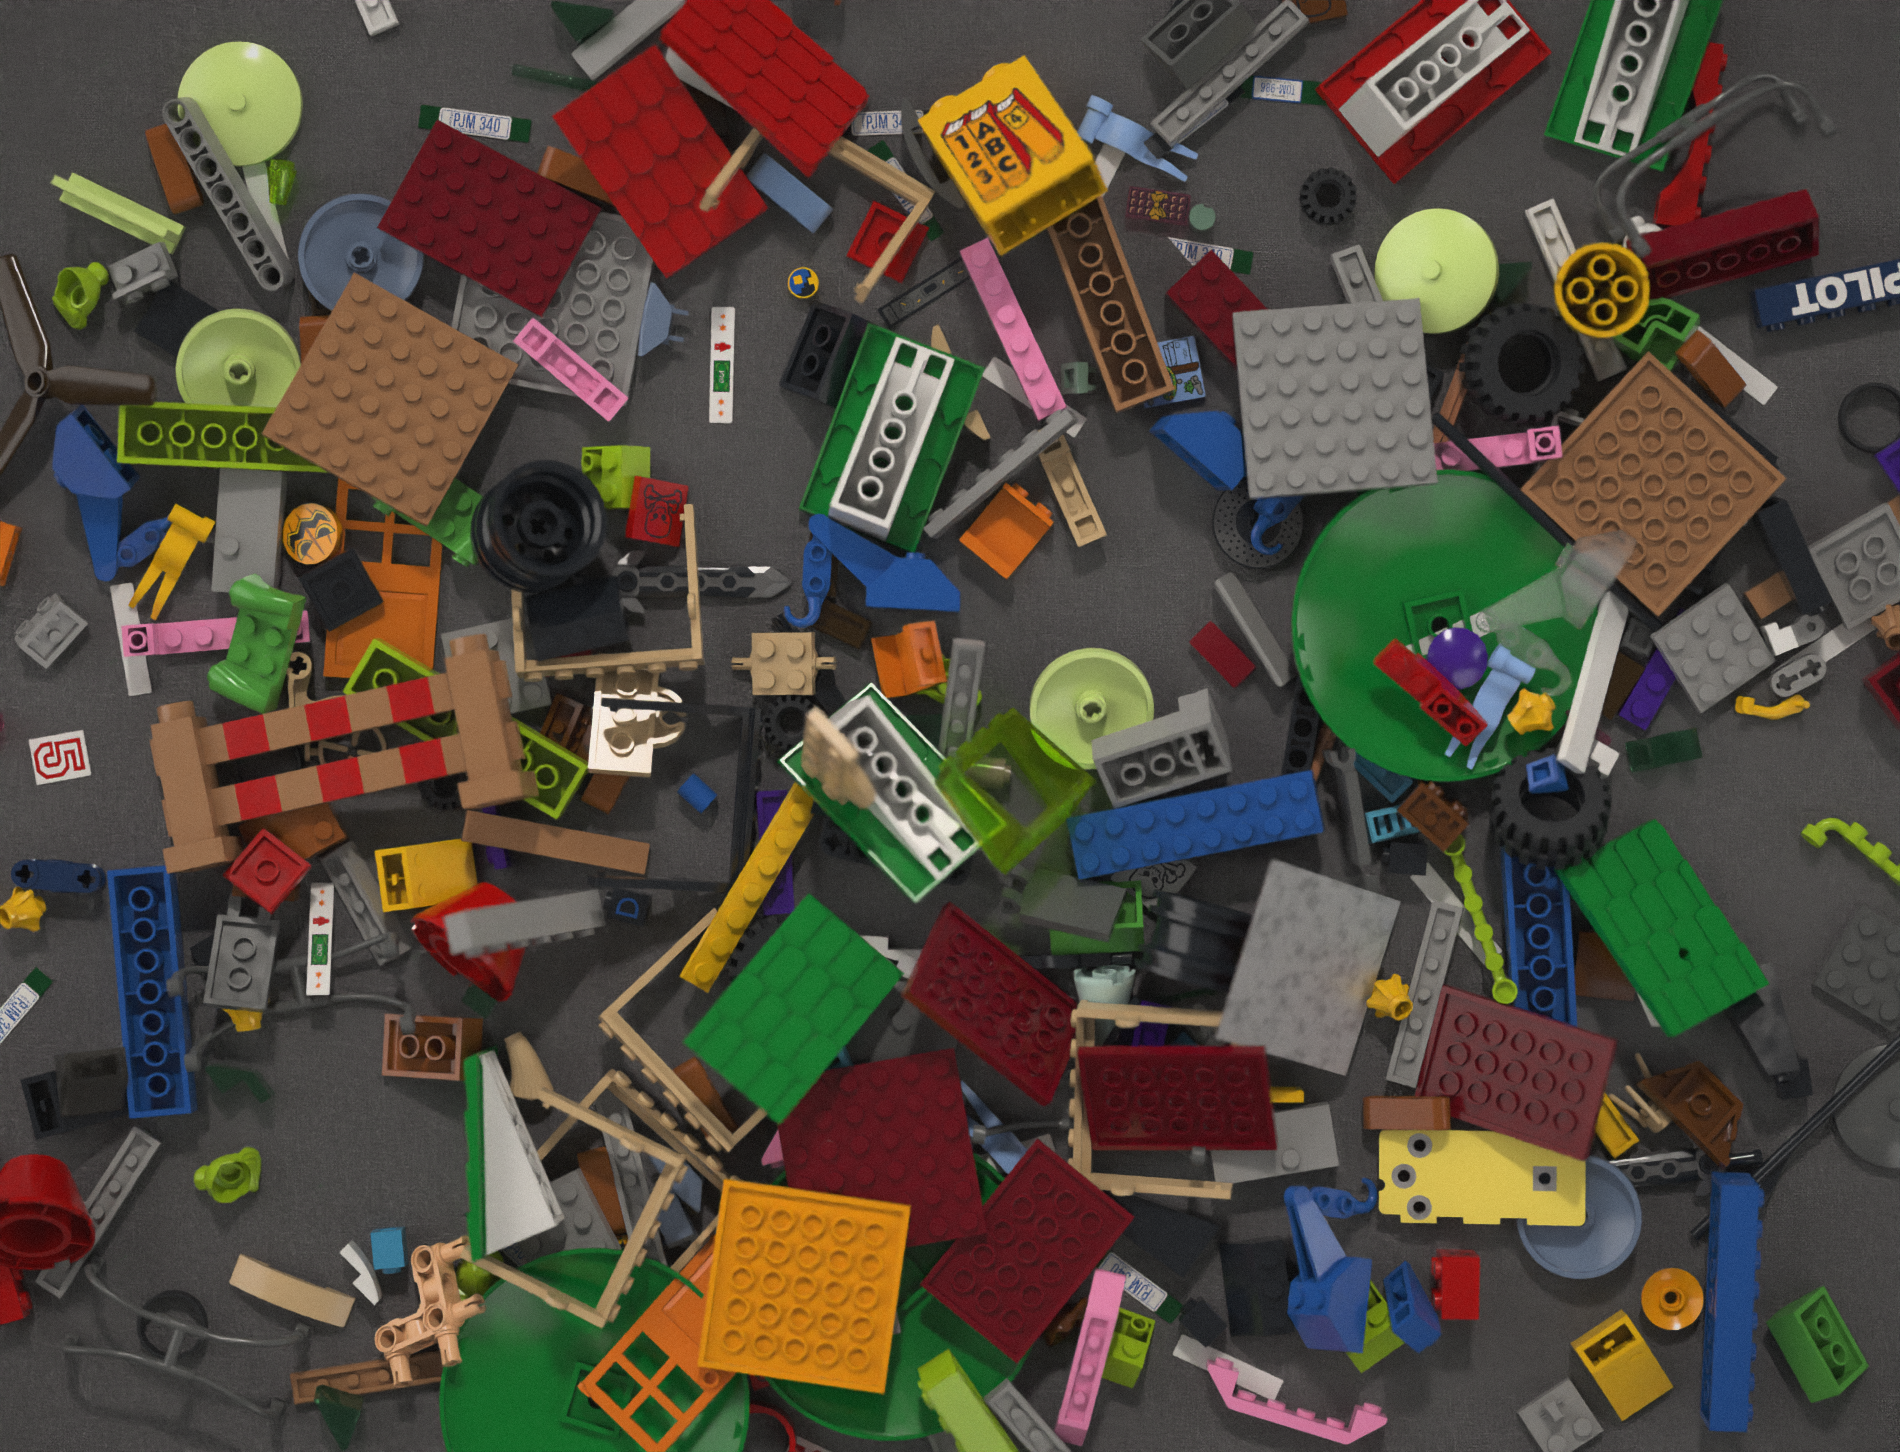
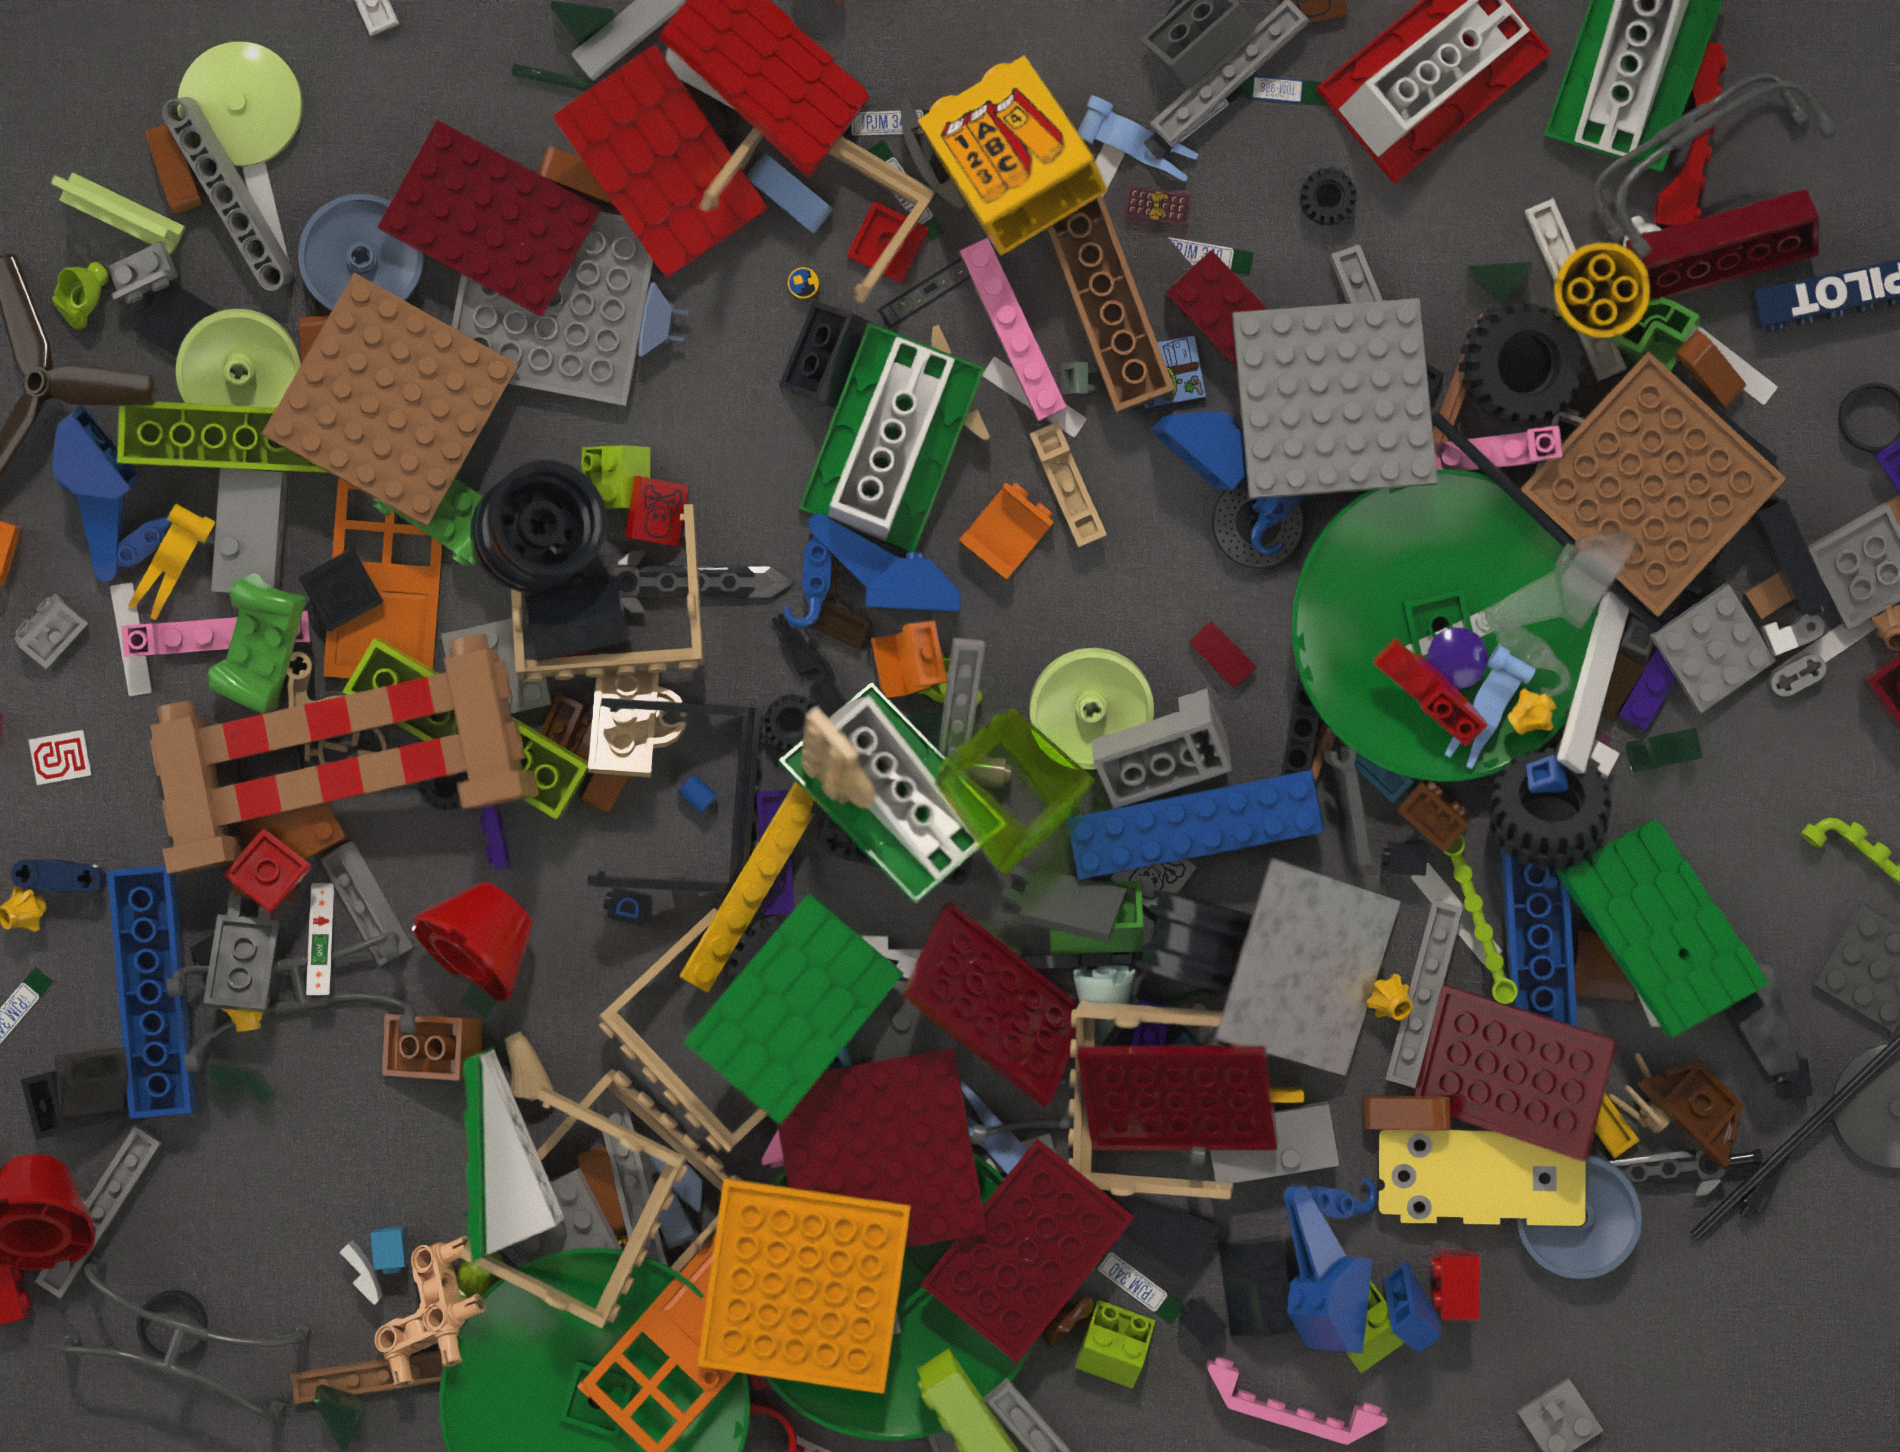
lime hair [193,1147,261,1203] -> none
tan slope [229,1254,356,1328] -> none
clear neon green cone [267,159,298,205] -> none
light orange tile [282,503,342,565] -> none
yellow slope [375,838,478,912] -> none
sticker [418,105,532,143] -> none
light grey brick [444,889,606,958] -> none
medium nougat tile [461,810,650,874] -> none
bright pink slope [513,318,629,422] -> none
dark orange beam [671,1056,738,1138] -> none
white sticker [709,307,735,423] -> none
tan plate [732,632,837,695] -> none
light grey plate [923,409,1079,539] -> none
bright pink slope [1054,1268,1126,1446] -> none
white sticker [1173,1334,1283,1400] -> none
sand green piece [1188,204,1216,233] -> none
light grey slope [1213,572,1296,687] -> none
medium azure slope [1364,805,1420,844] -> none
yellowish green dish [1375,209,1499,334] -> none
yellow slope [1570,1309,1673,1421] -> none
light orange dish [1641,1268,1704,1330] -> none
blue brick [1700,1172,1764,1432] -> none
yellow piece [1735,694,1810,720] -> none
bright green slope [1766,1286,1869,1403] -> none

